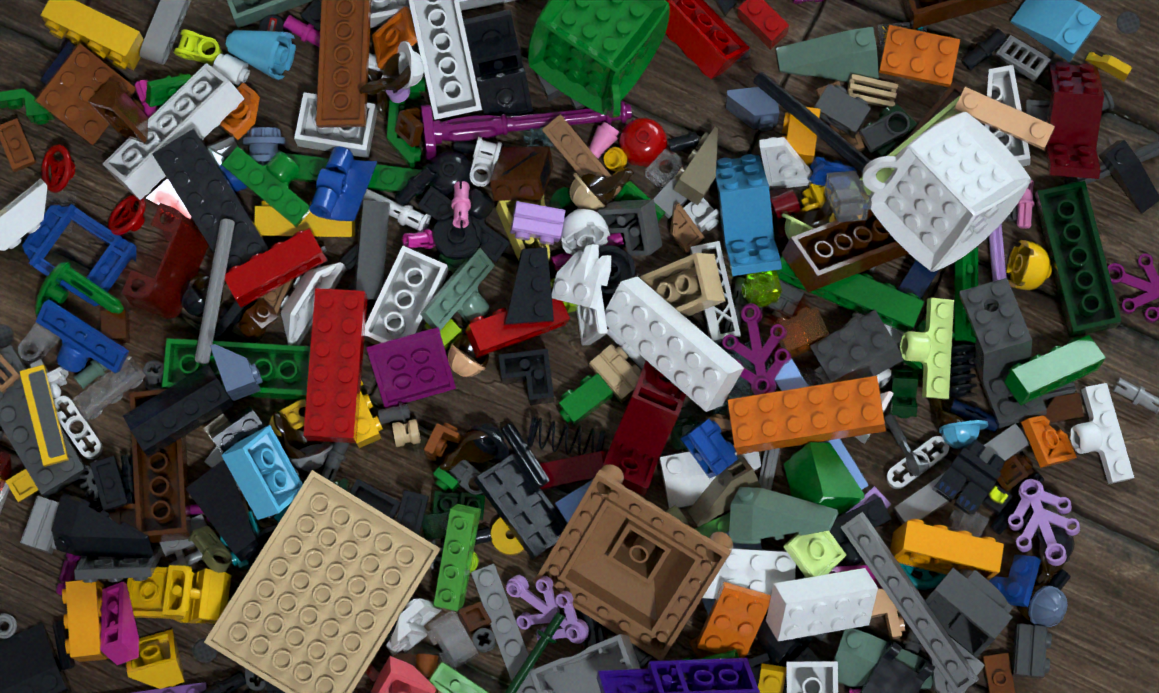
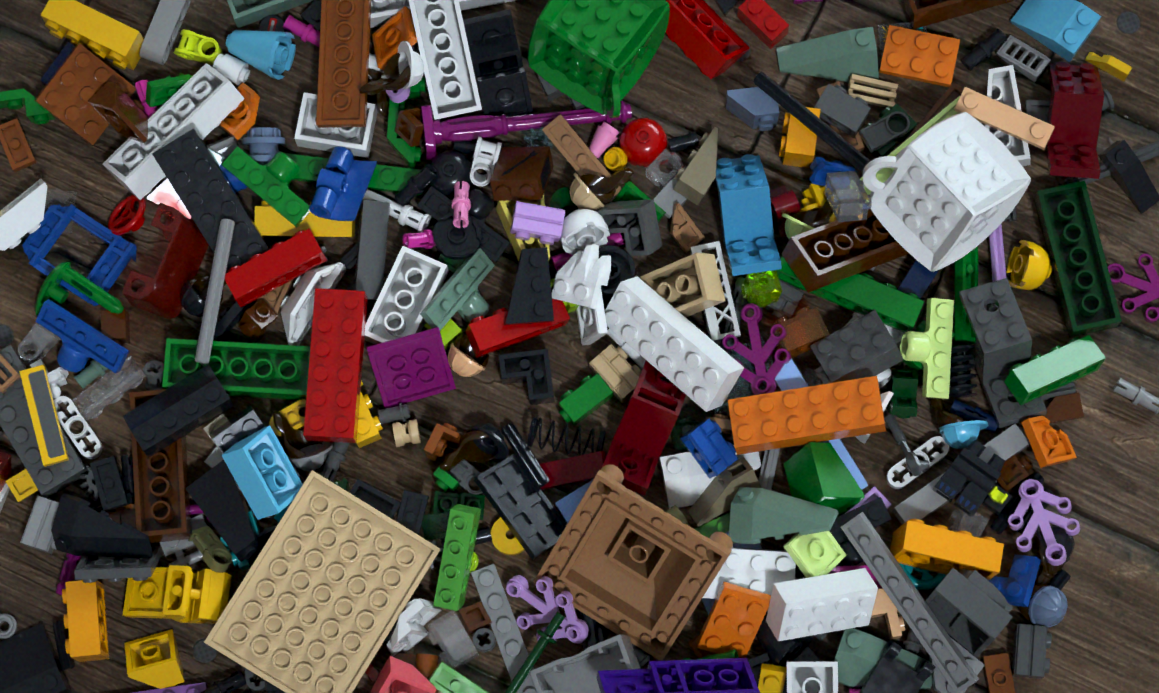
red piece [41,144,75,193] -> none
dark pink slope [100,581,139,665] -> none
sand blue slope [210,344,263,401] -> none
white bracket [683,198,720,233] -> none
white wing [759,137,813,190] -> none
bright pink axle [1016,180,1035,229] -> none
white plate [1070,383,1134,484] -> none

